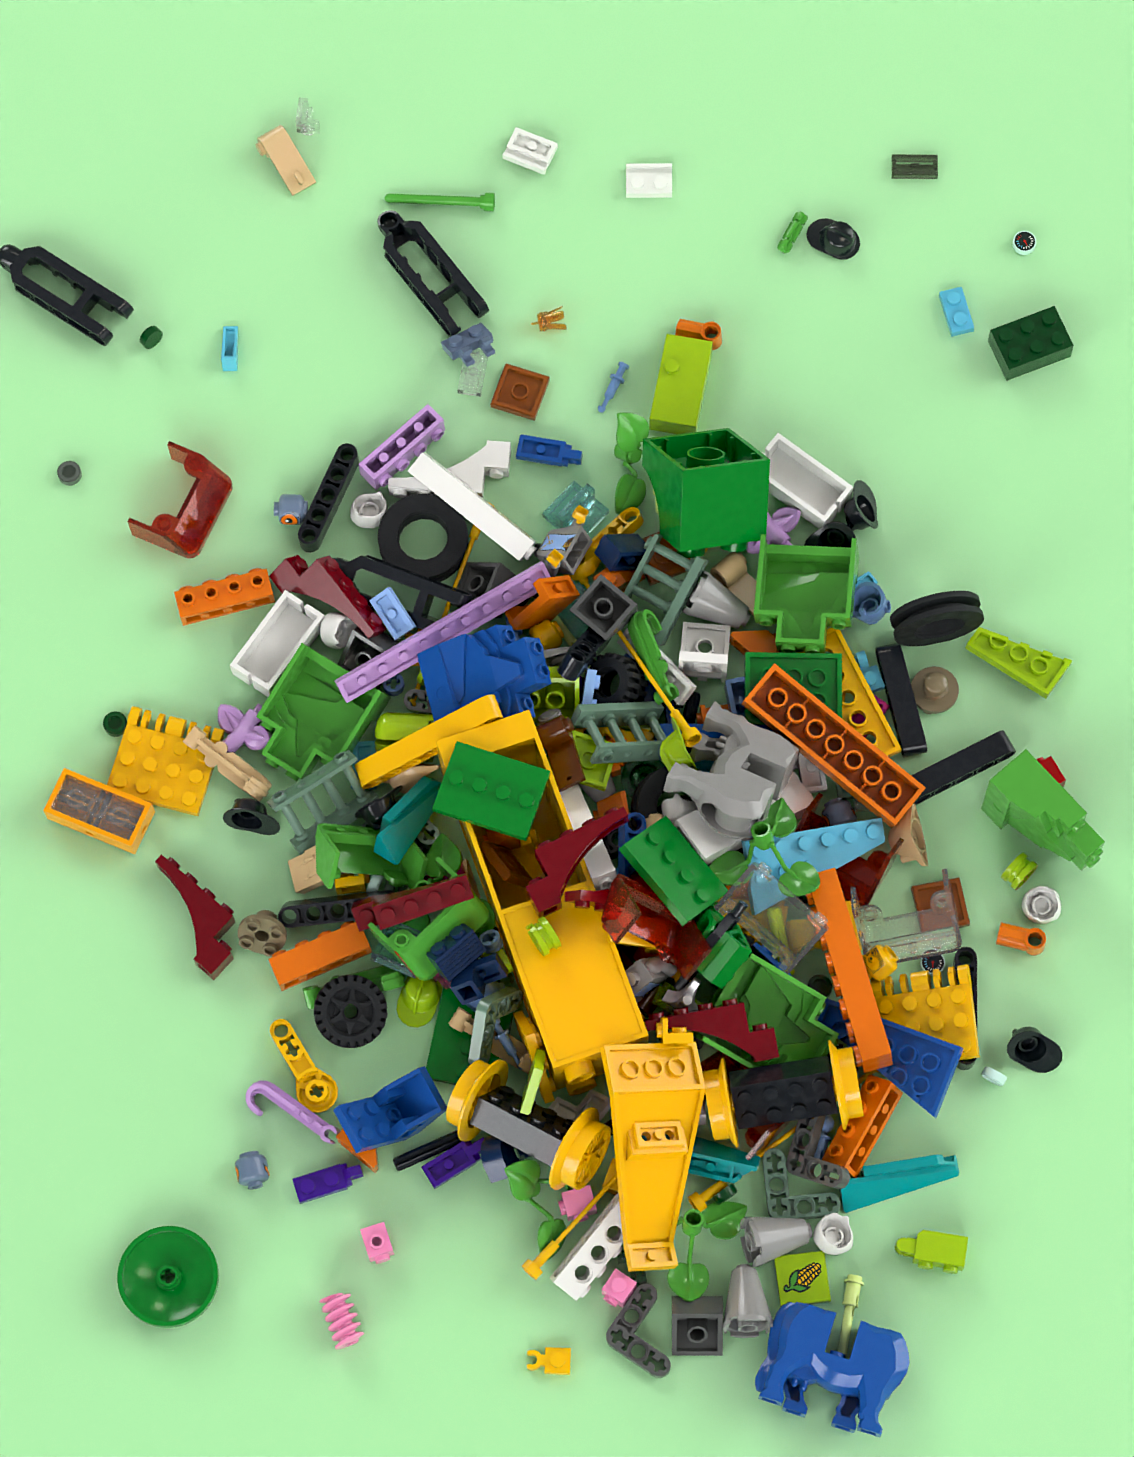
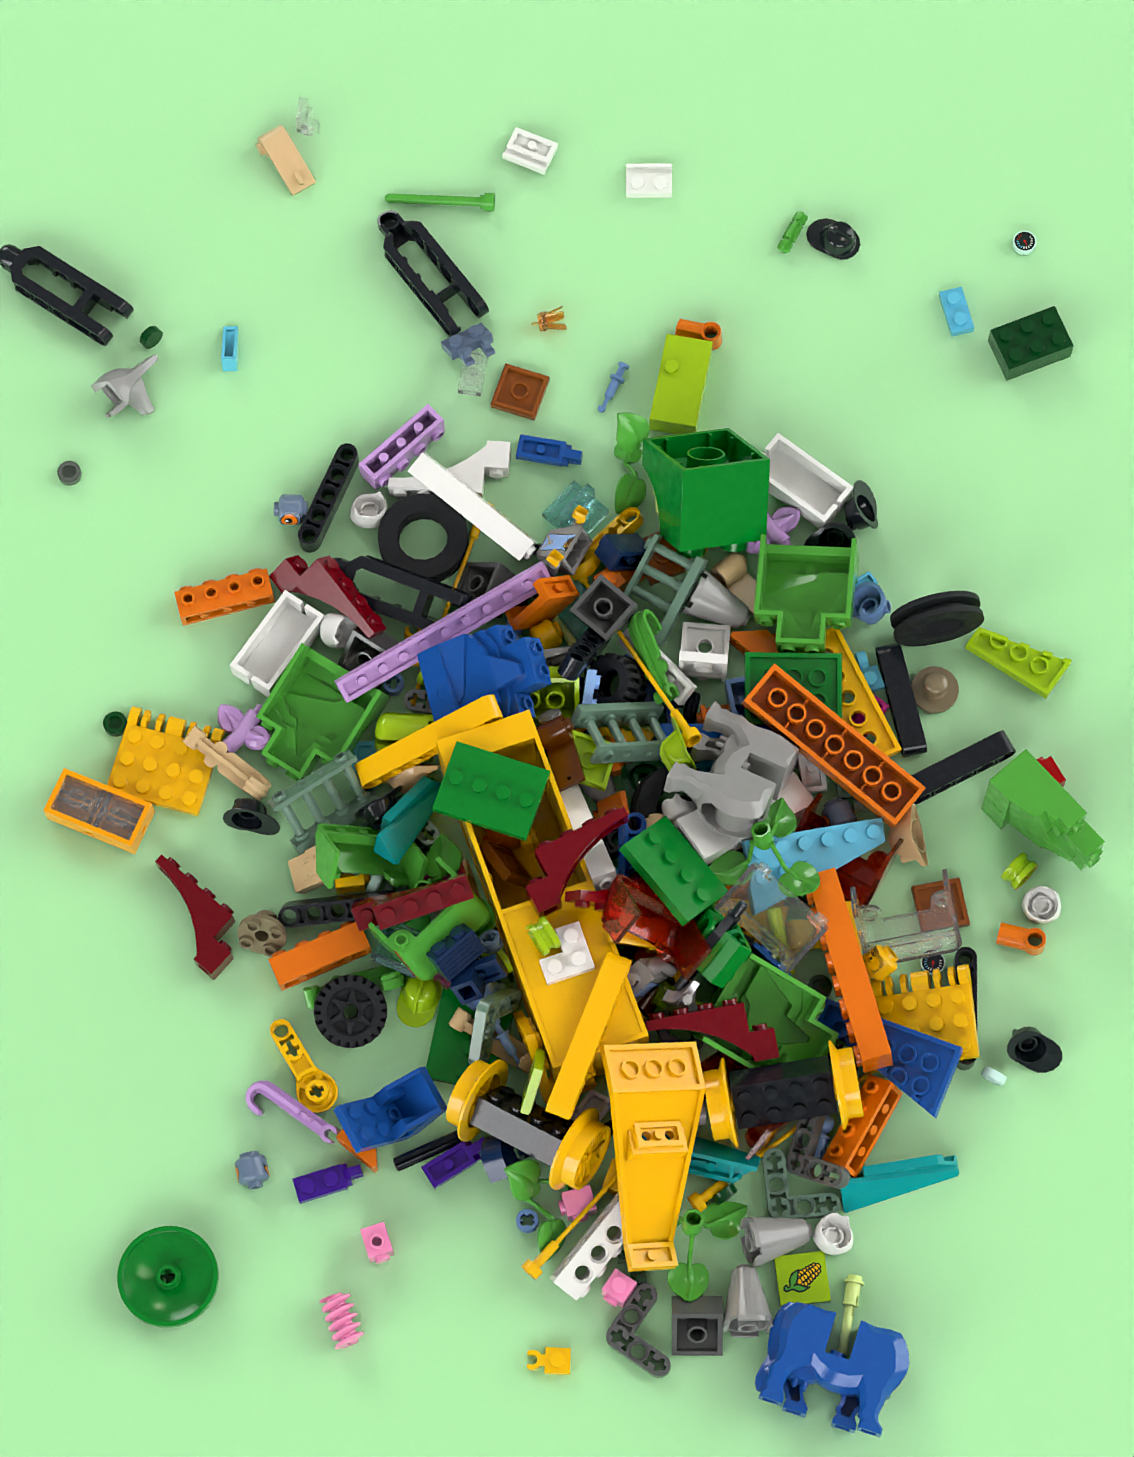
clear red windscreen [127,441,233,558] -> none
light blue plate [369,587,417,640] -> none
yellow bracket [656,1017,693,1044] -> none
clear smoke tile [891,154,938,179] -> none
lime hinge [894,1230,968,1274] -> none
none -> light grey piece [91,354,158,418]
none -> medium blue bush [516,1209,539,1233]
none -> white plate [539,921,595,986]
none -> yellow beam [545,951,632,1120]

